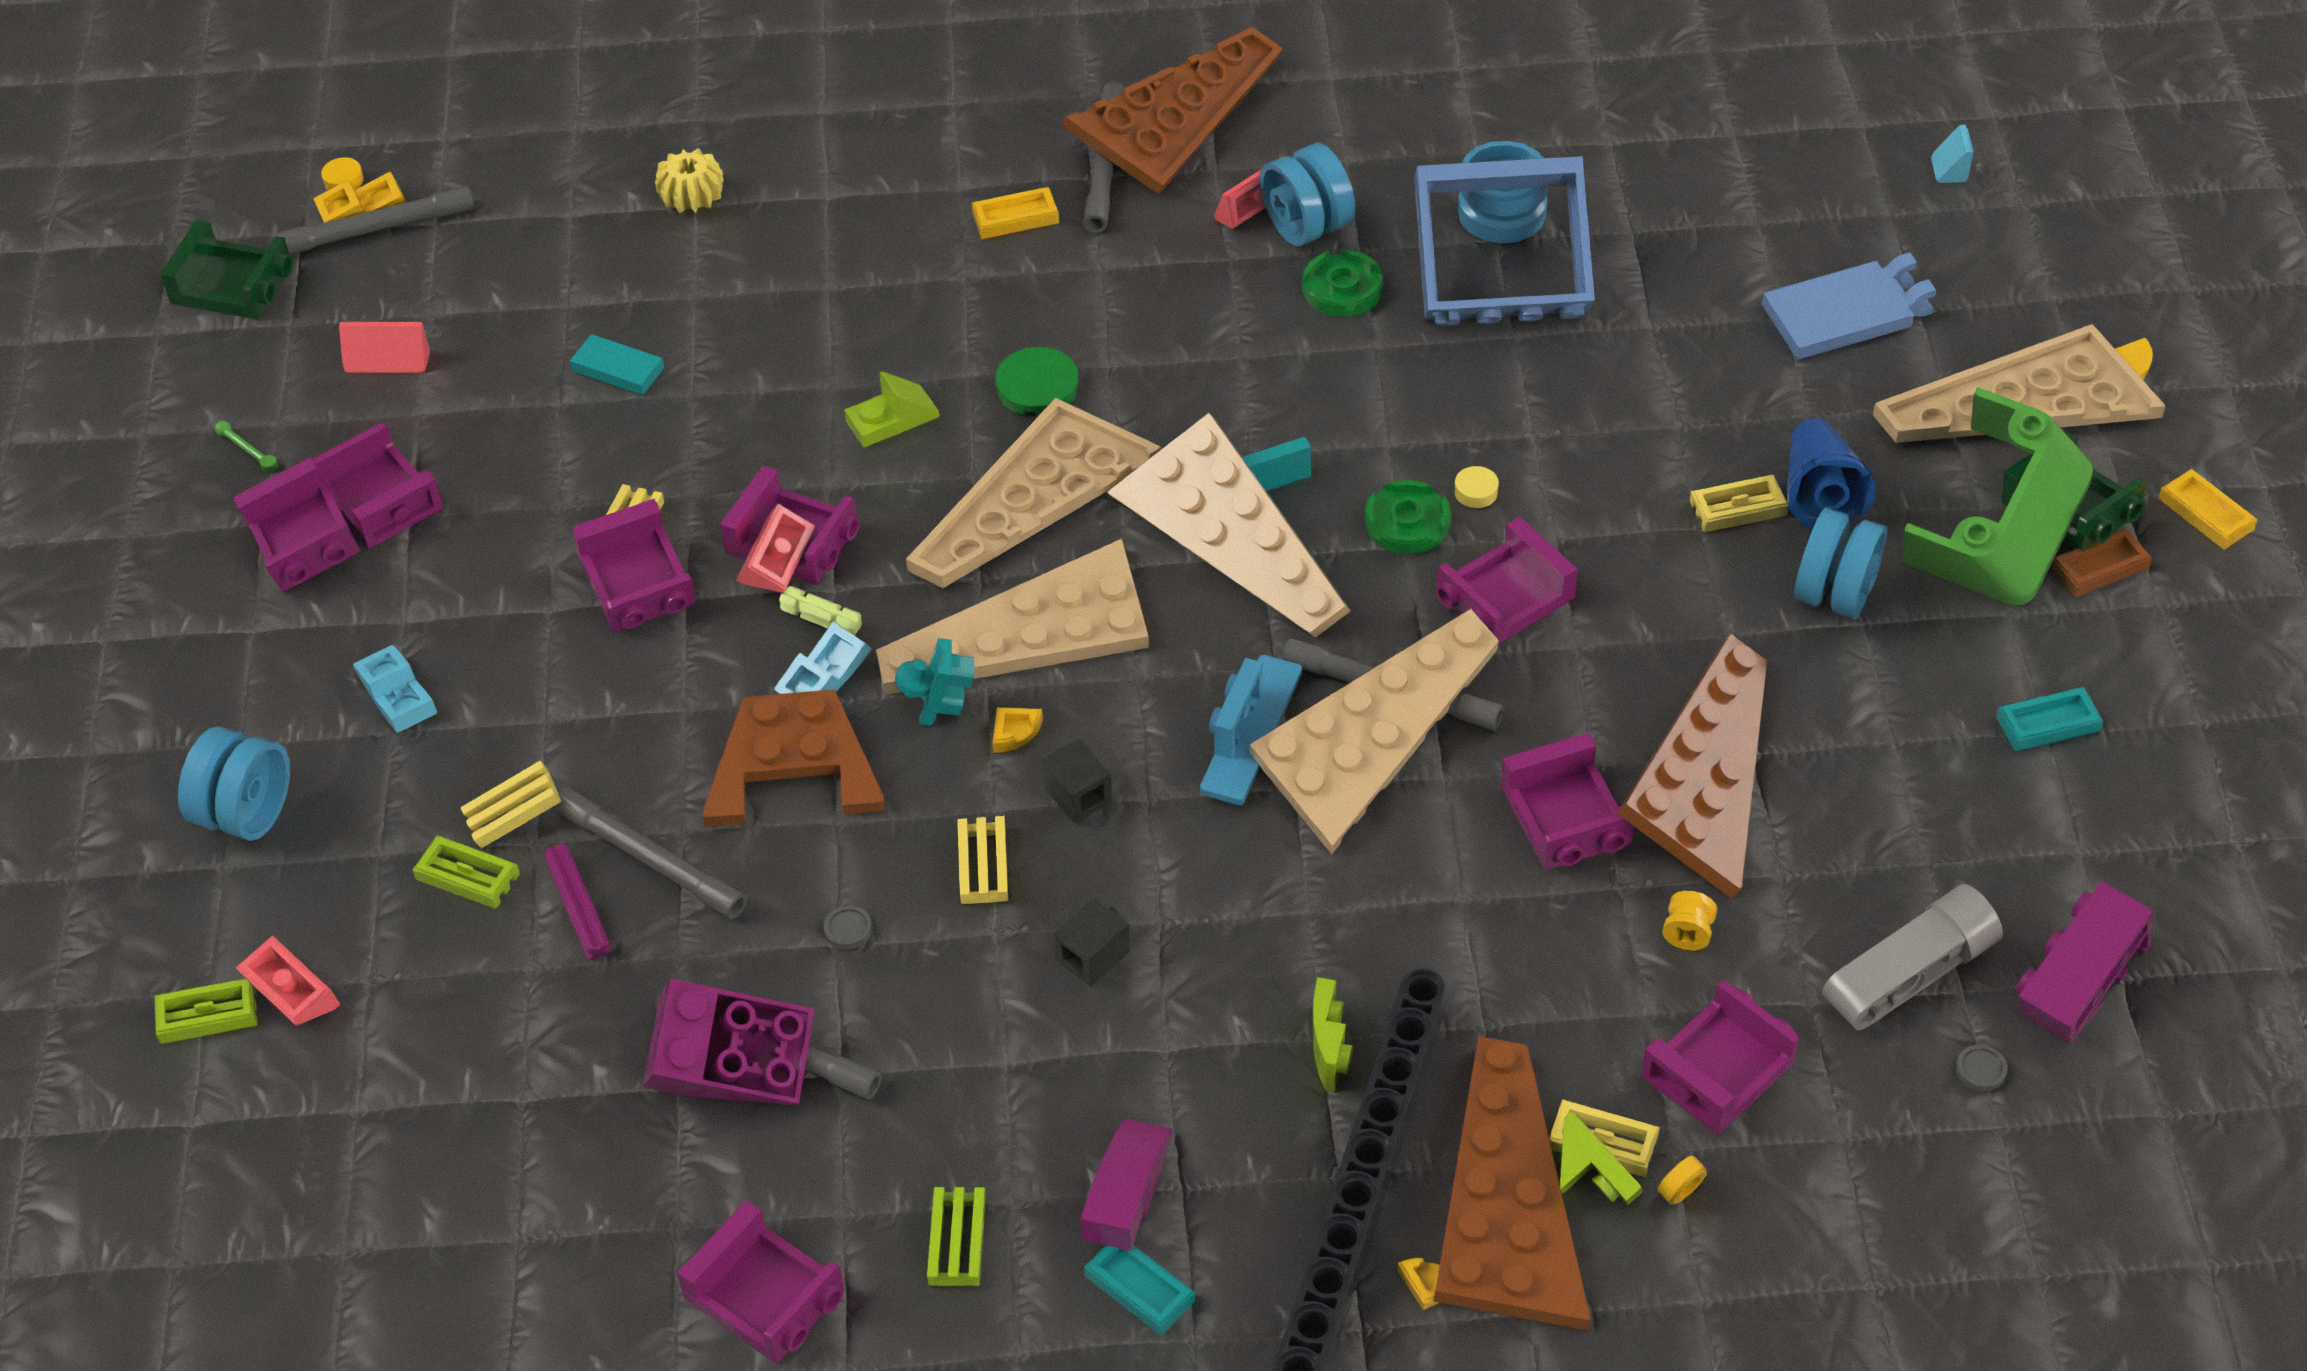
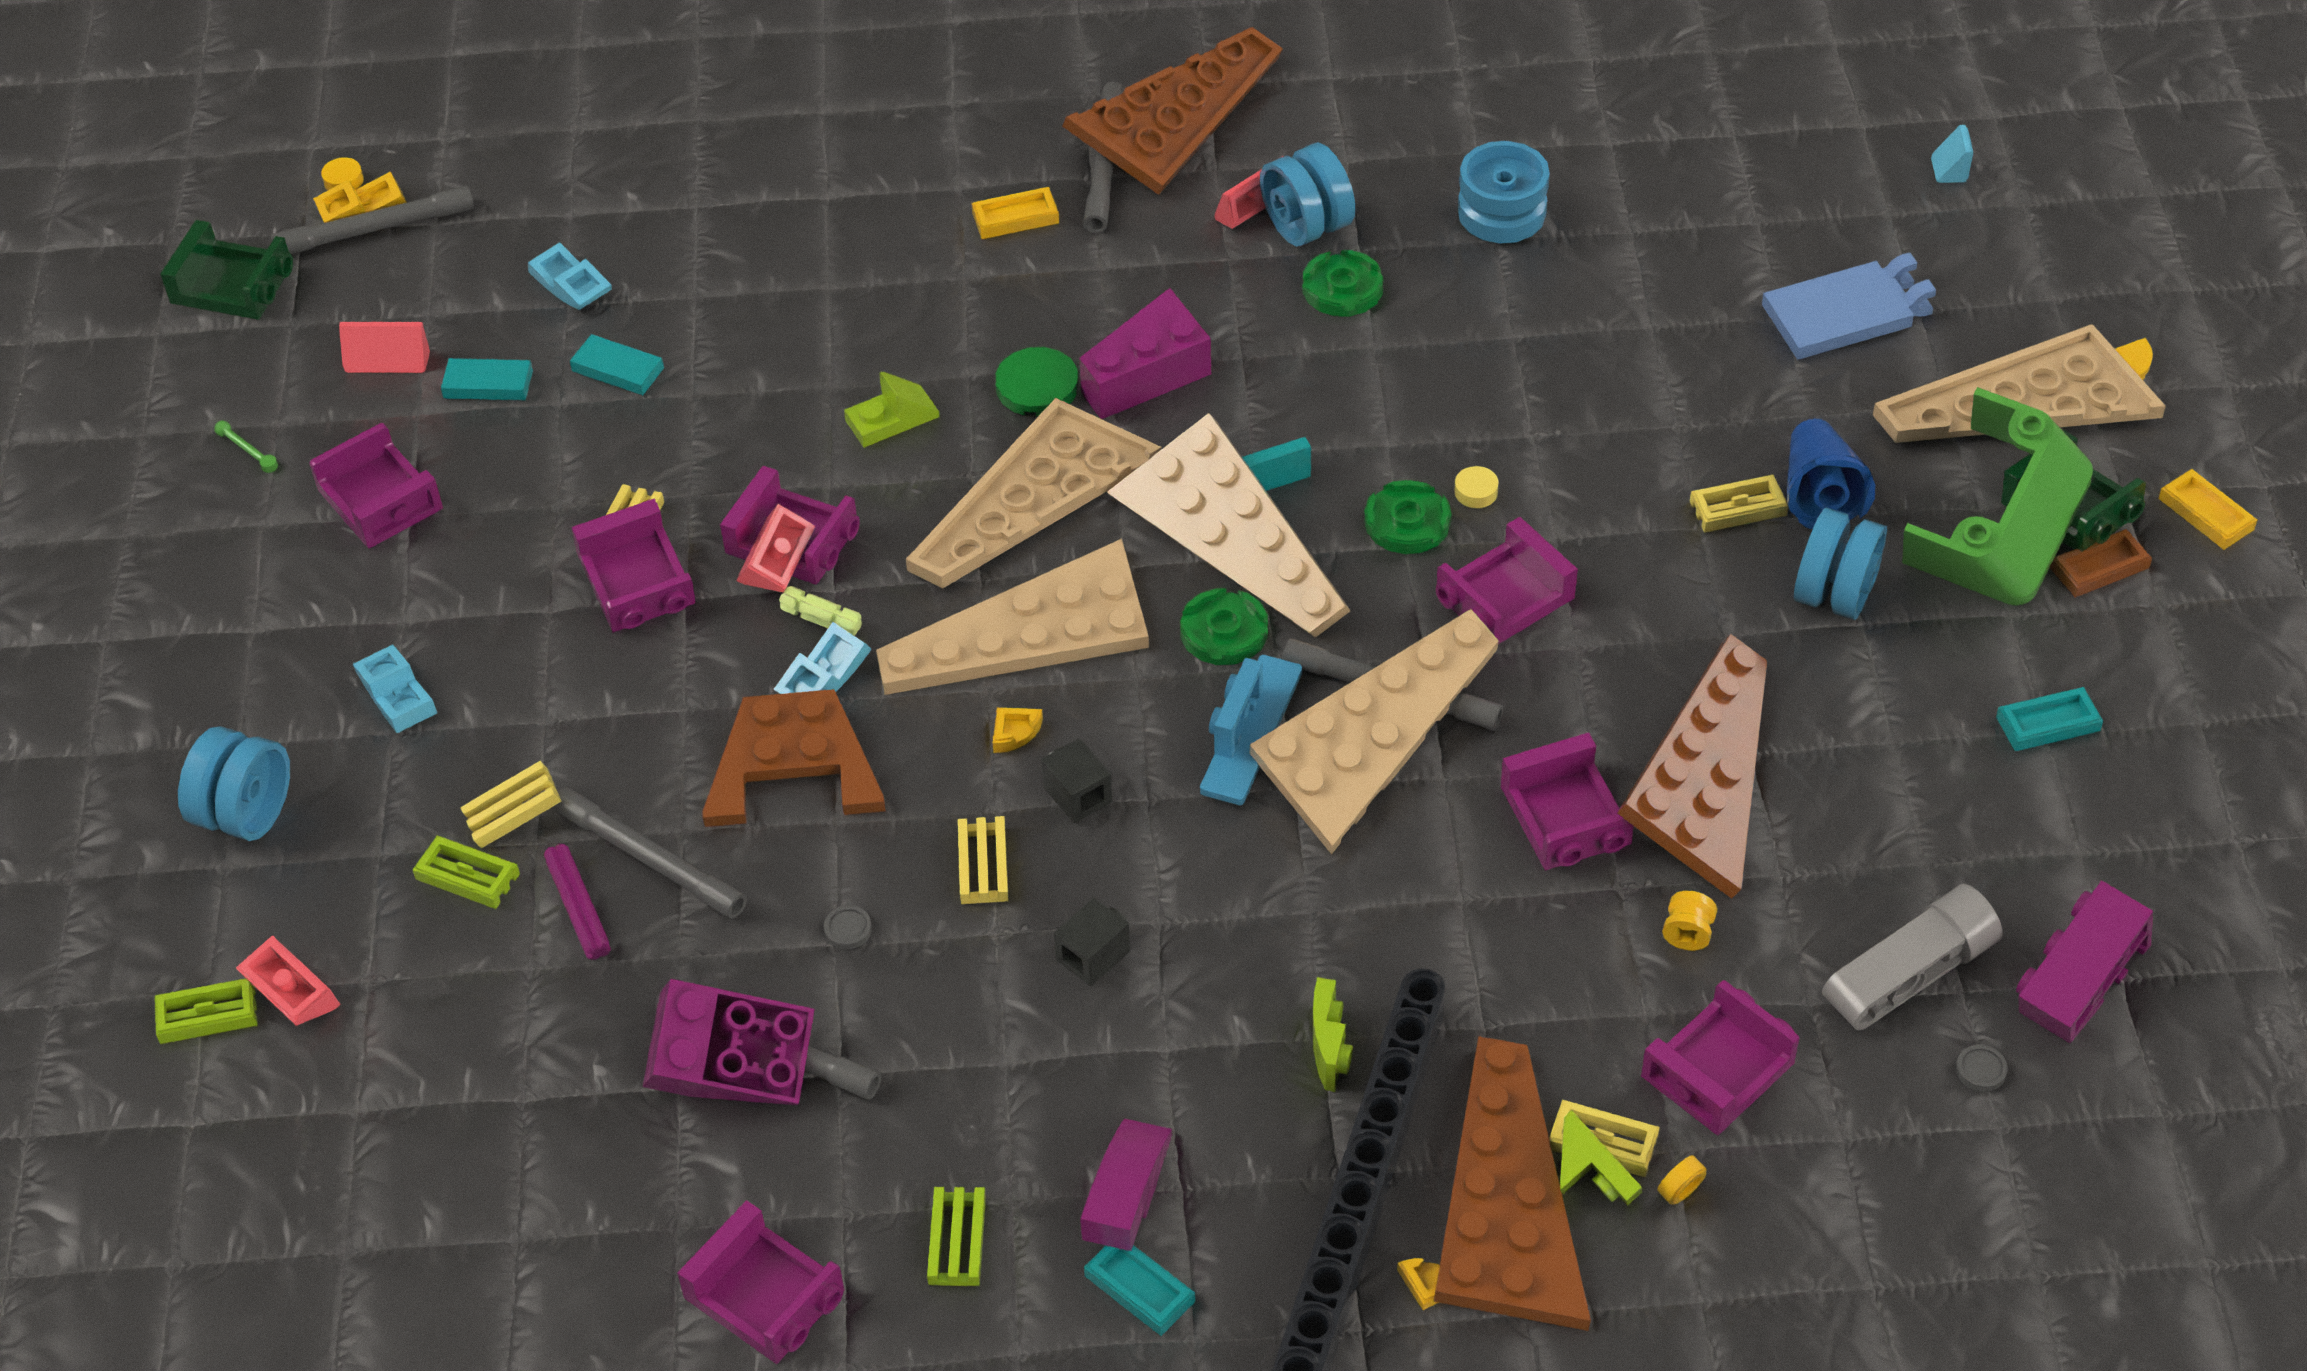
magenta panel [233,457,361,592] -> none
light yellow gear [655,148,724,214] -> none
teal hips [895,638,974,726] -> none
medium blue window [1414,156,1595,326] -> none
none -> teal tile [441,358,533,400]
none -> medium azure slope [528,242,612,310]
none -> magenta wedge [1079,288,1211,419]
none -> green tile [1180,588,1268,665]

